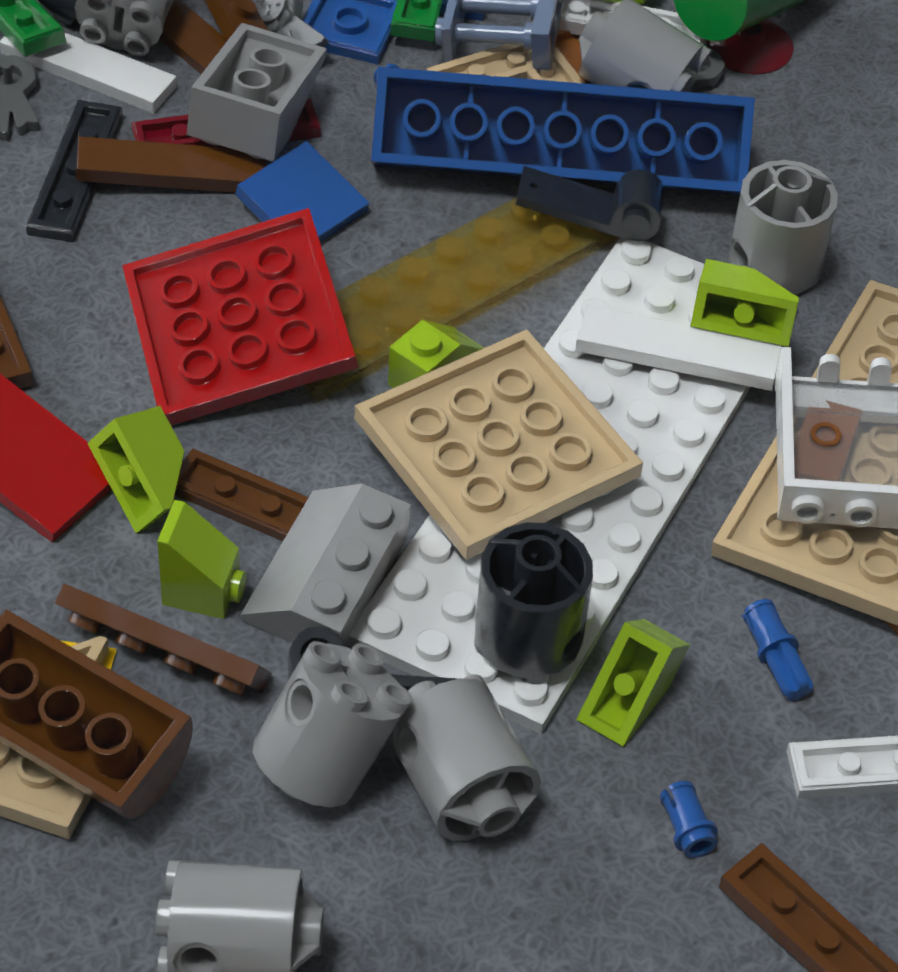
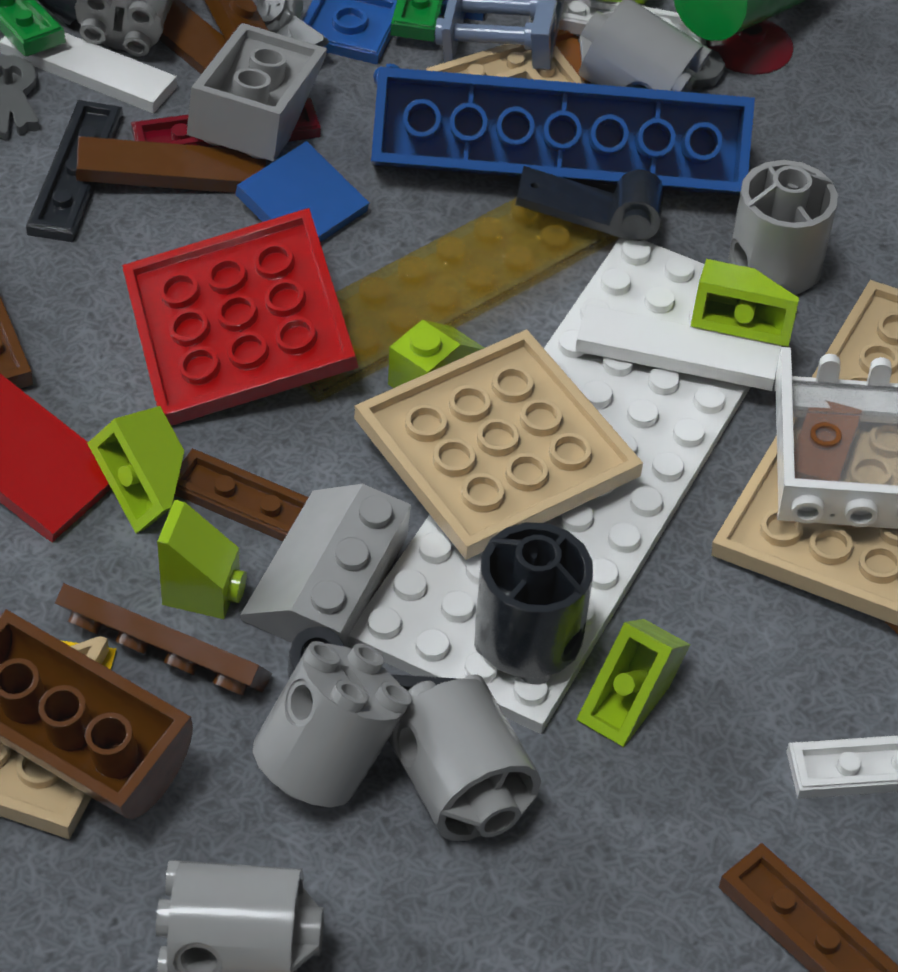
blue pin [660,781,718,858] -> none
blue axle [742,599,813,701] -> none

